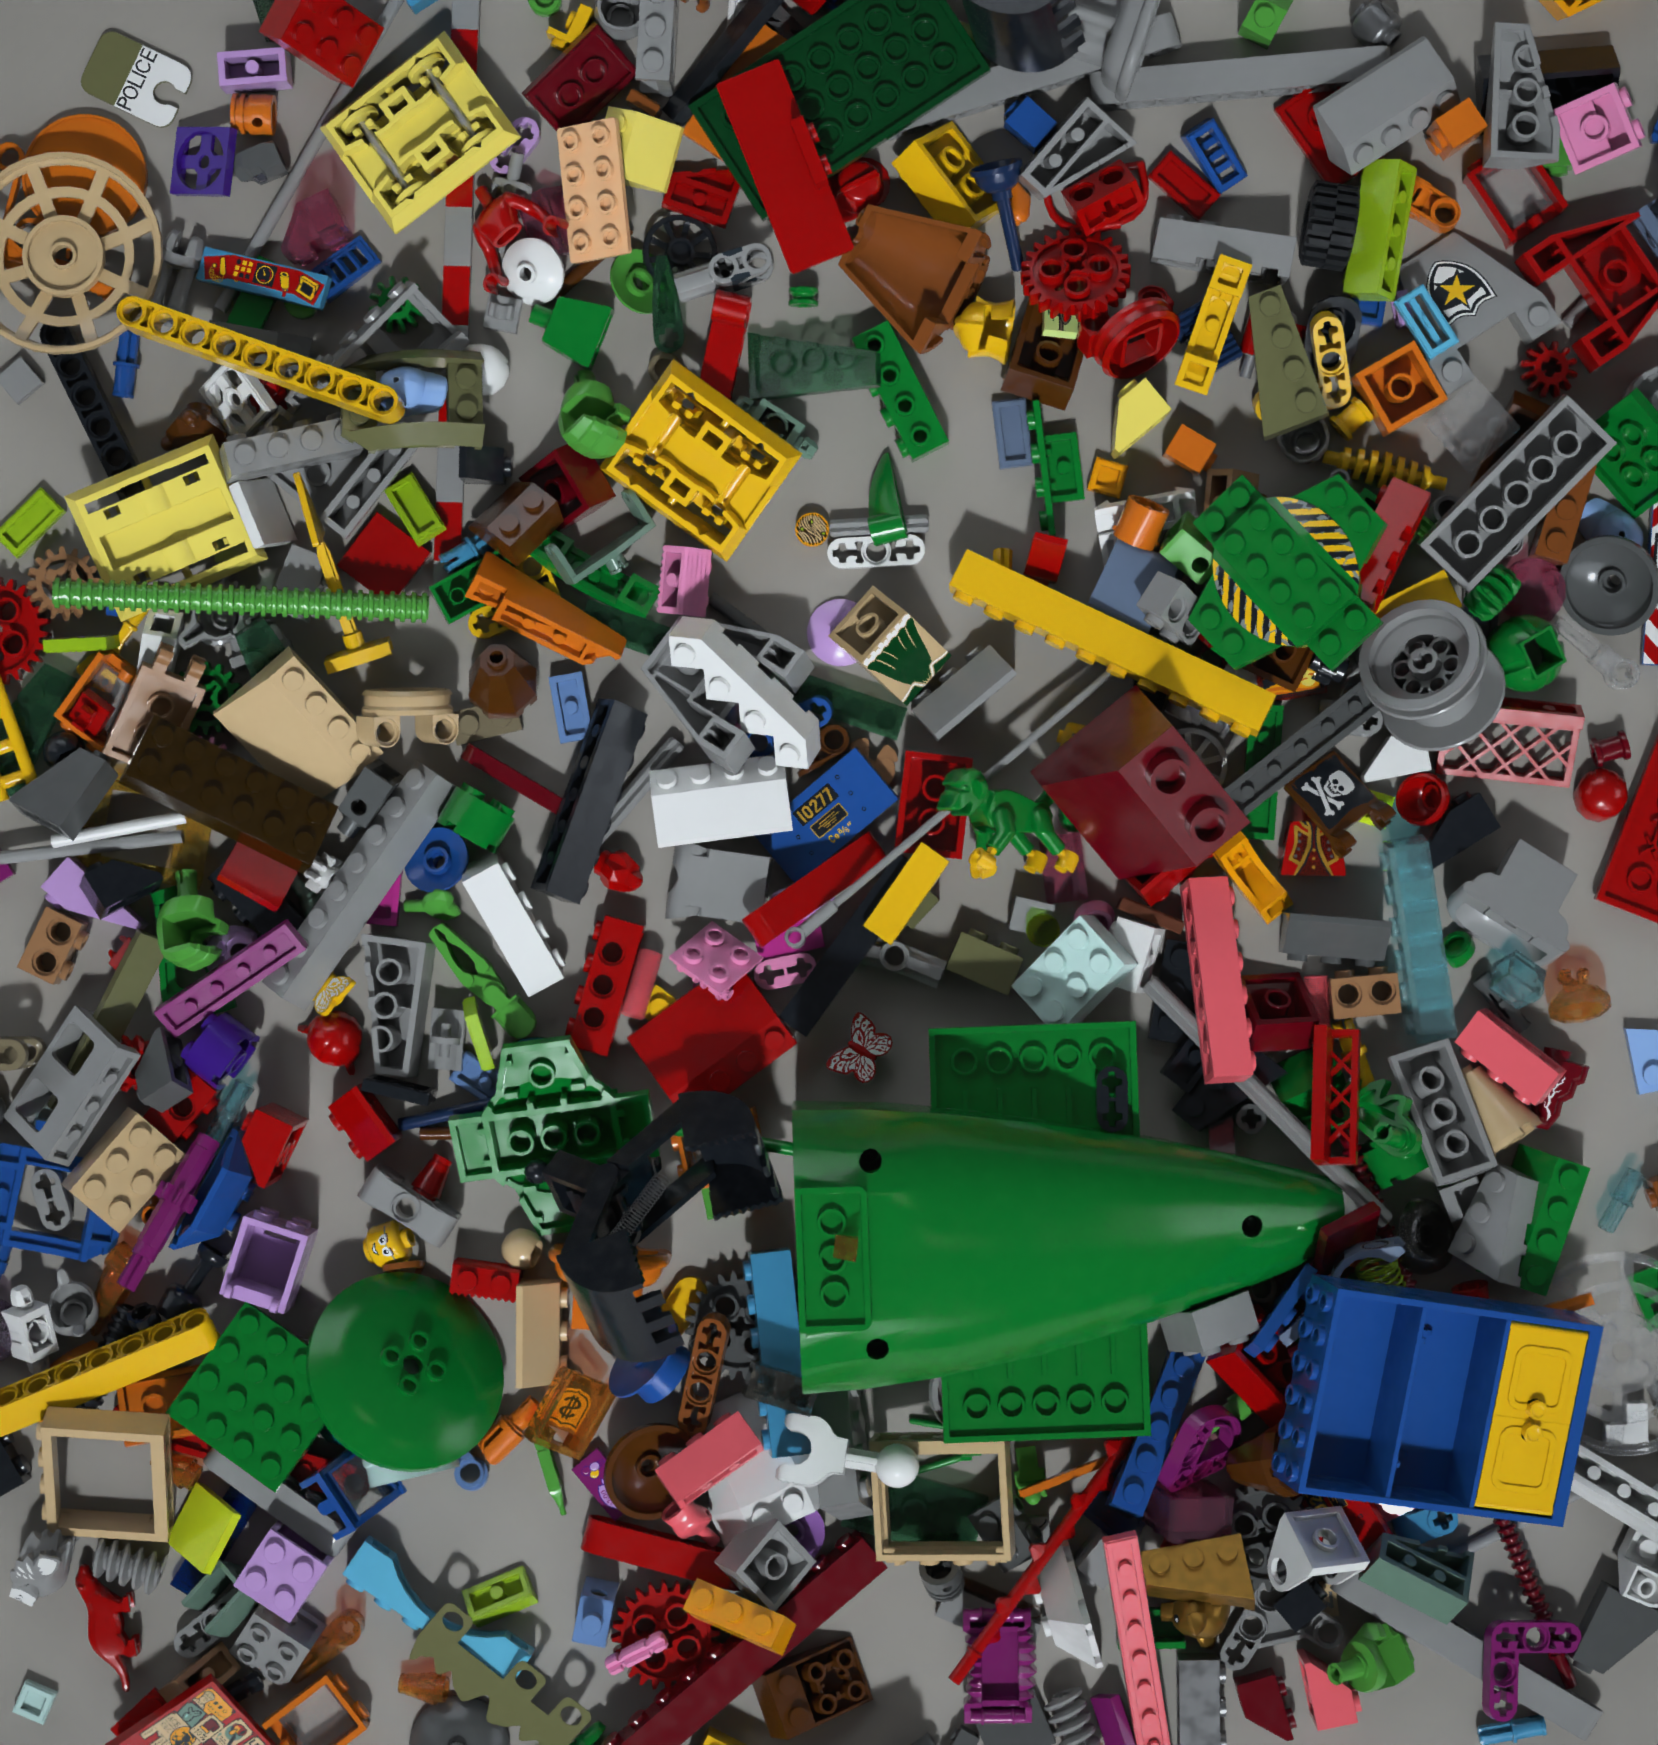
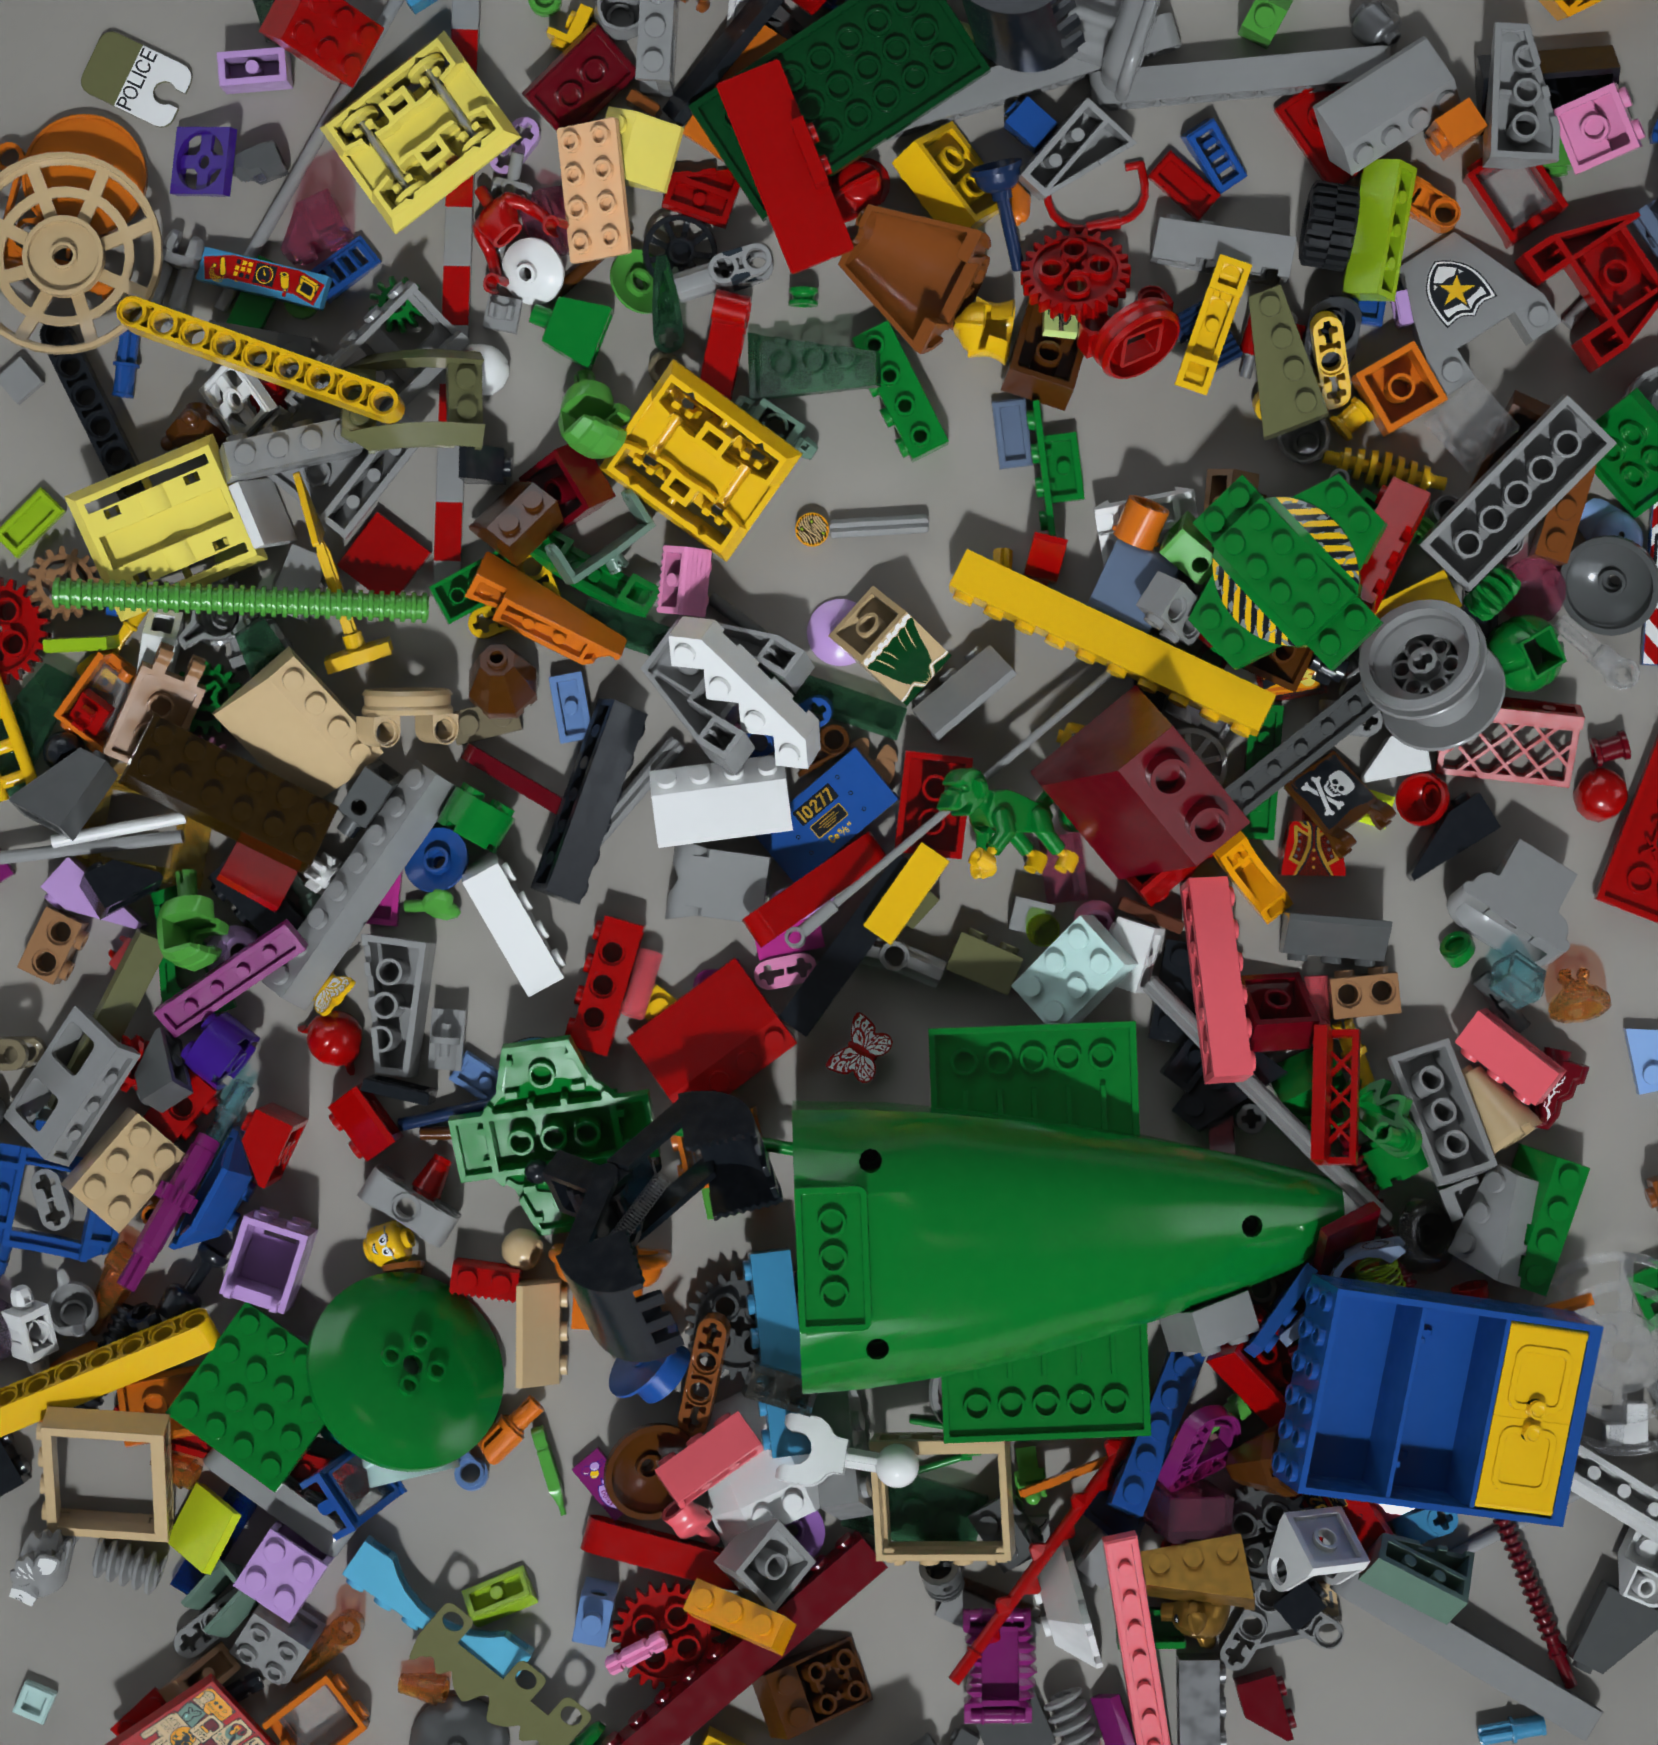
red animal [75,1564,142,1692] -> none
orange piece [230,93,277,136] -> none
light blue cap [379,366,448,417] -> none
lime tile [384,472,447,547] -> none
bright green arm [428,923,537,1039] -> none
dark azure axle [438,535,492,574] -> none
lime tile [462,996,495,1071] -> none
clear orange container [523,1366,616,1461] -> none
red rock [594,849,643,892] -> none
yellow tile [661,1276,707,1335] -> none
bright pink hinge [669,921,764,1001] -> none
white beam [827,534,925,569] -> none
clear orange piece [833,1235,858,1262] -> none
green piece [867,452,908,547] -> none
red brick [1061,159,1146,237] -> none
light orange tile [1087,457,1129,500] -> none
black beam [1095,1066,1128,1132] -> none
light yellow slope [1110,378,1172,460] -> none
orange brick [1162,424,1218,477] -> none
coral slope [1296,1648,1362,1731] -> none
bright green piece [1327,1622,1415,1693] -> none
clear light blue brick [1379,834,1458,1044] -> none
medium azure tile [1393,284,1459,361] -> none
magenta beam [1482,1620,1582,1722] -> none
red gear [1519,340,1578,398] -> none
clear light blue axle [1598,1167,1647,1234] -> none

